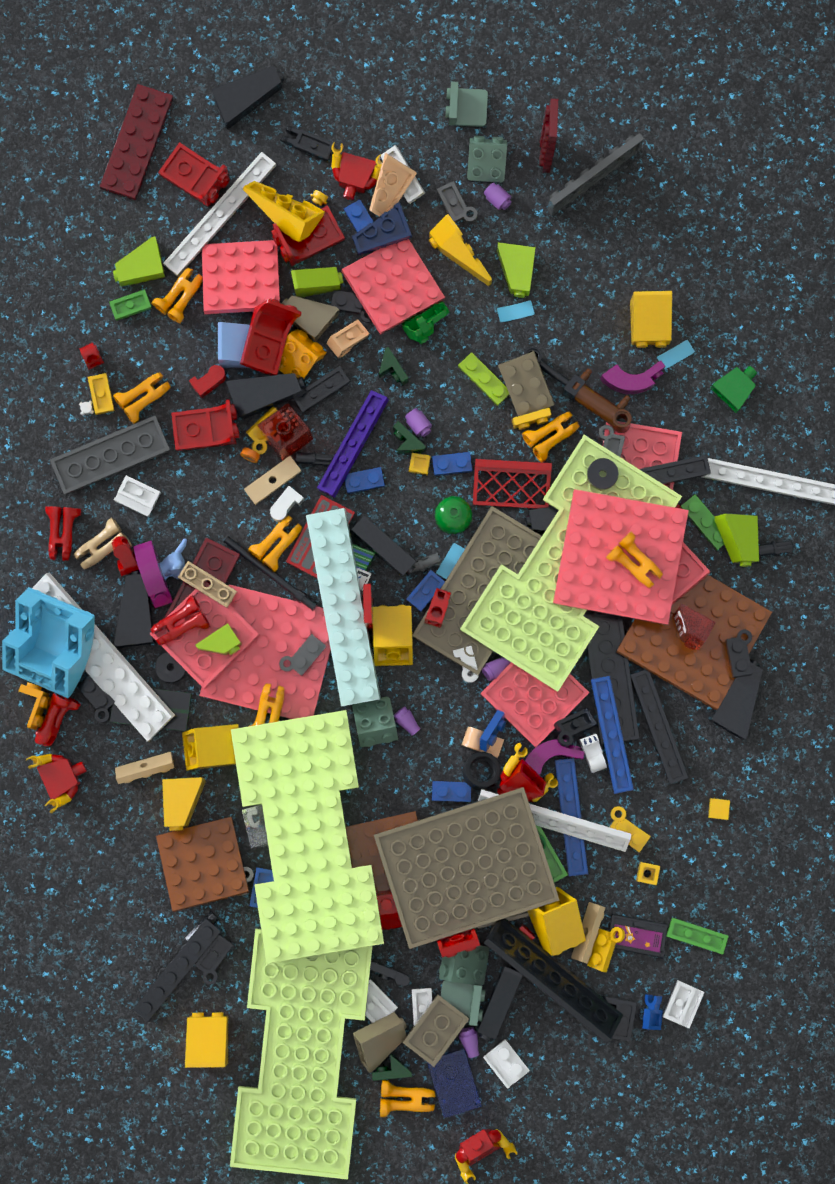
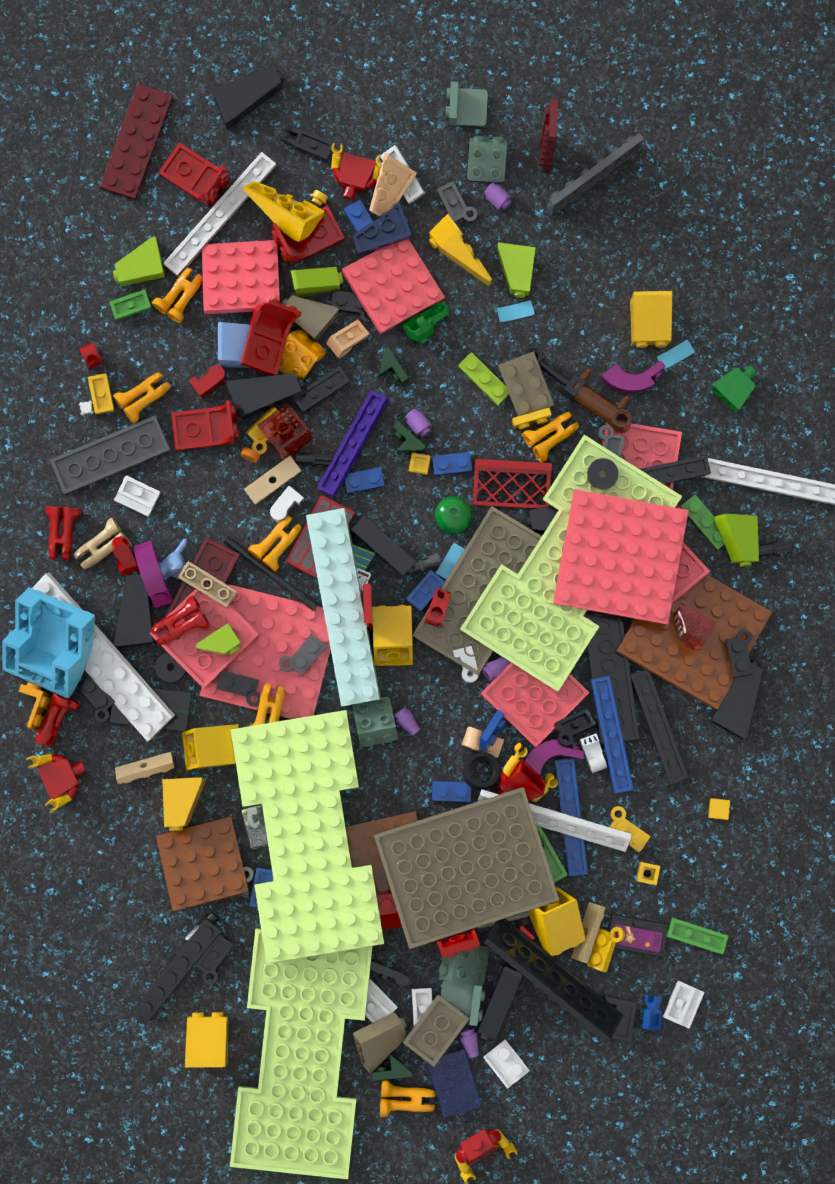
light orange piece [606,531,663,588] -> none
none -> black hinge [216,670,261,707]

